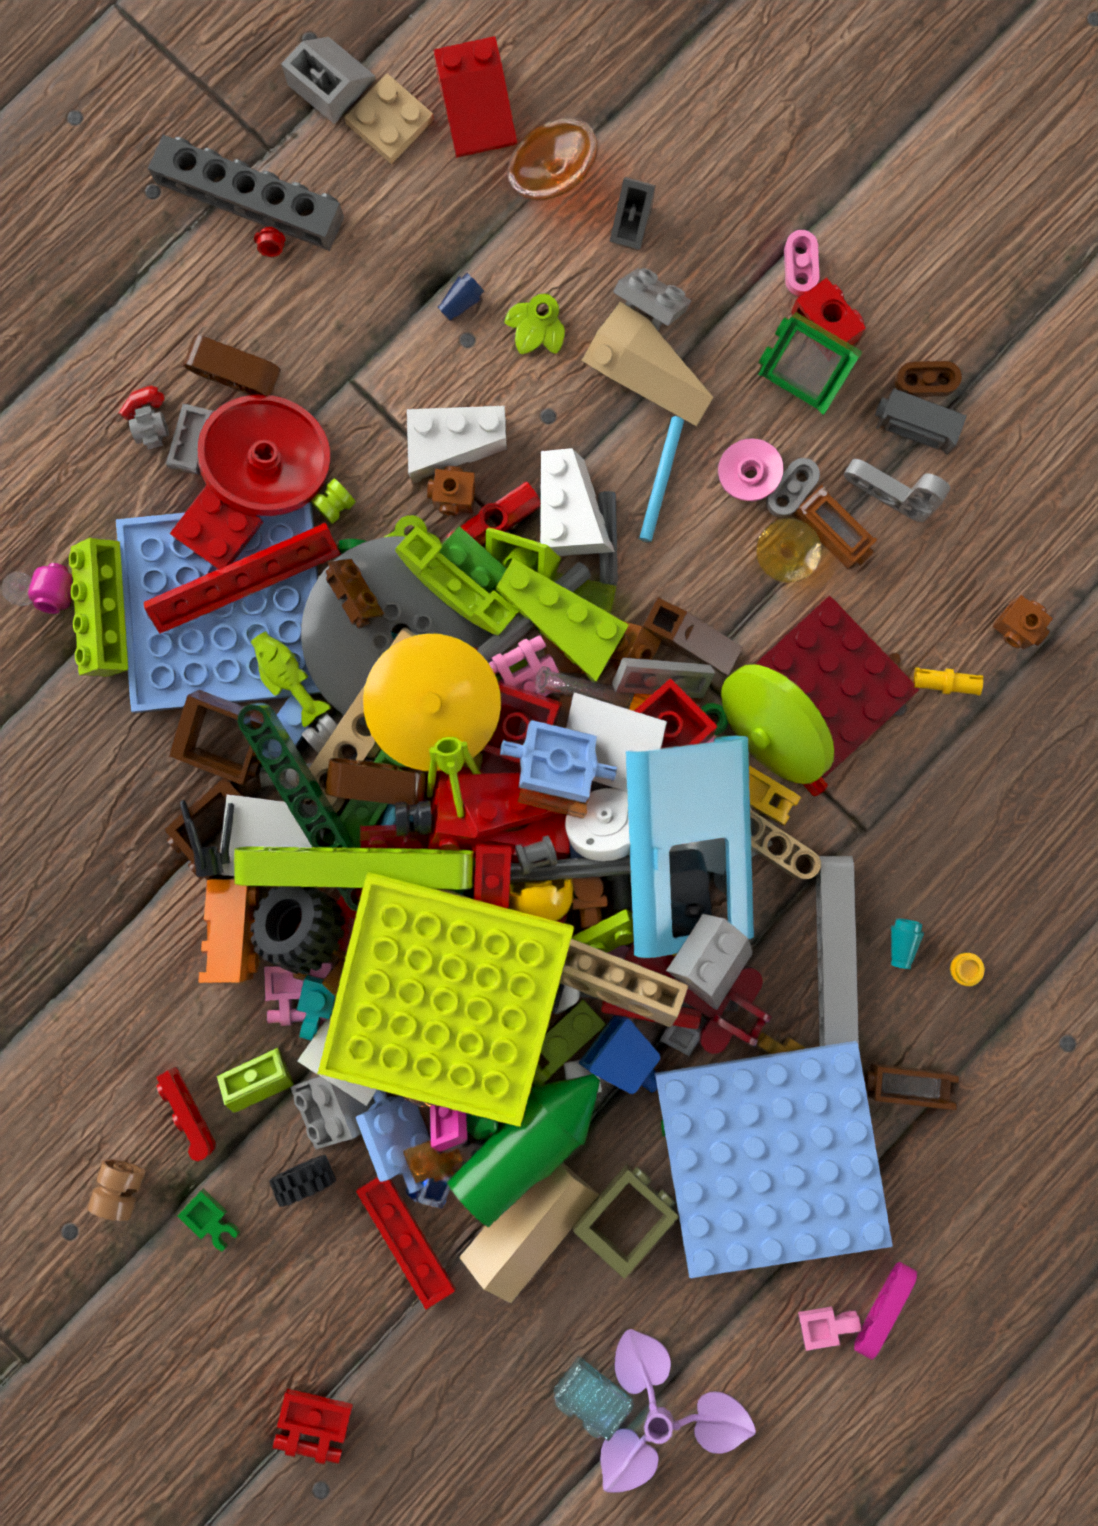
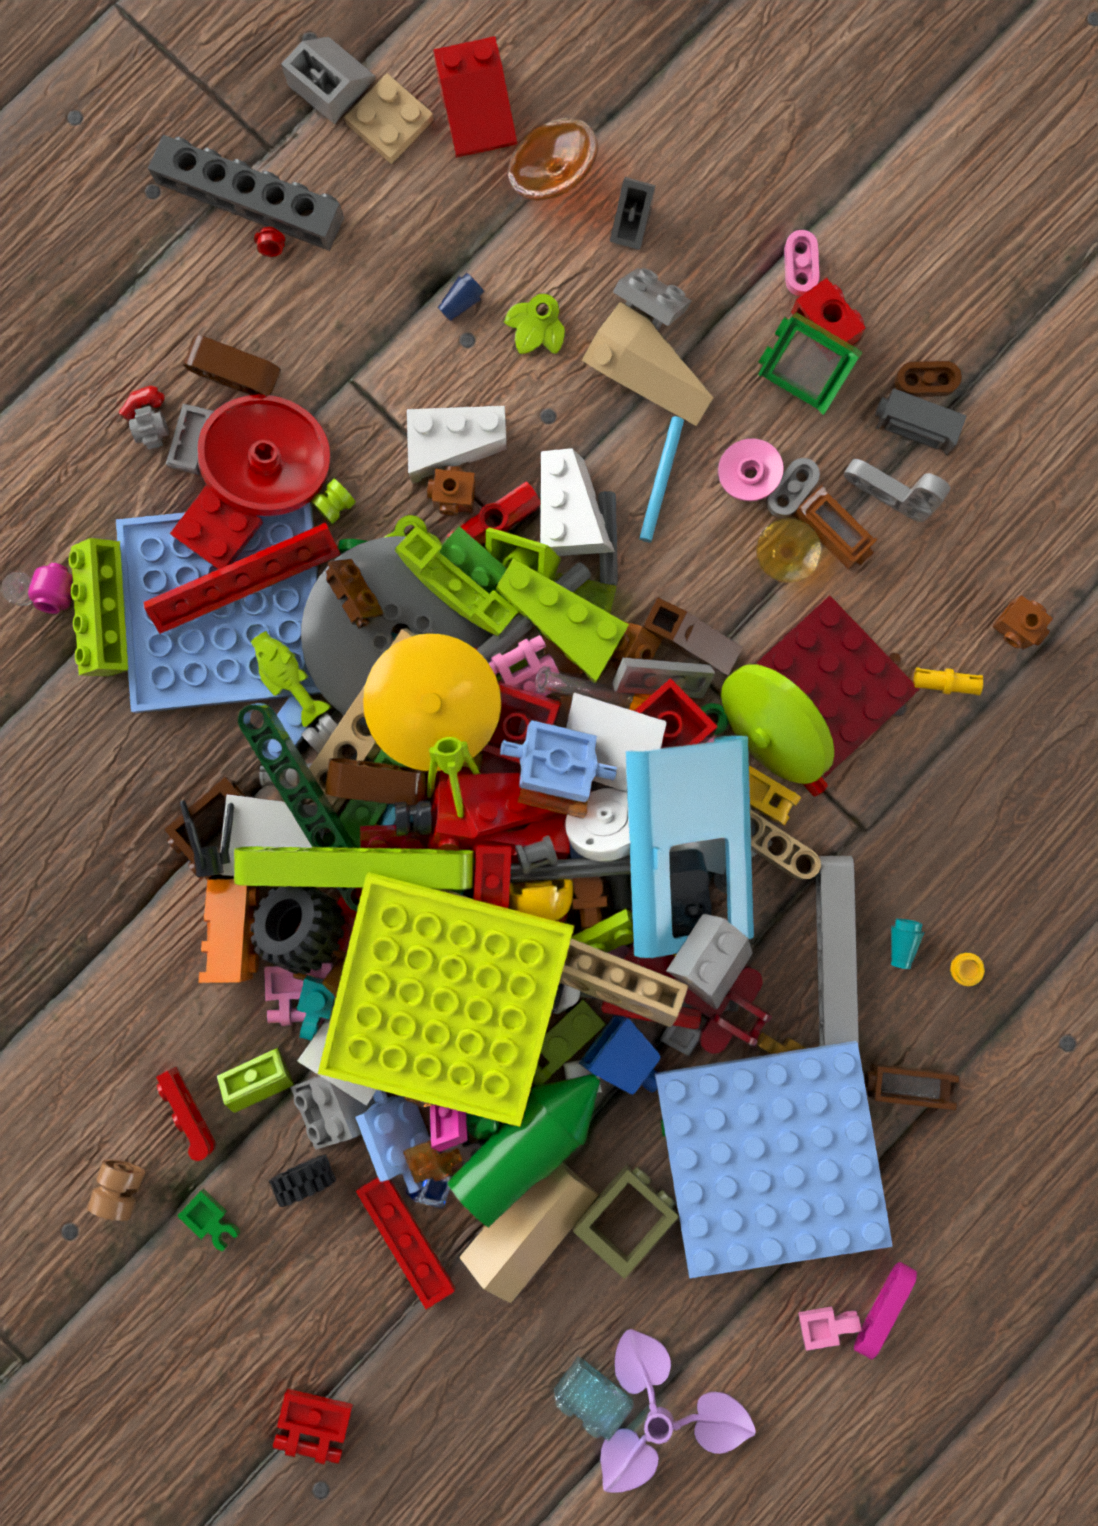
reddish brown window [169,690,264,785] -> none

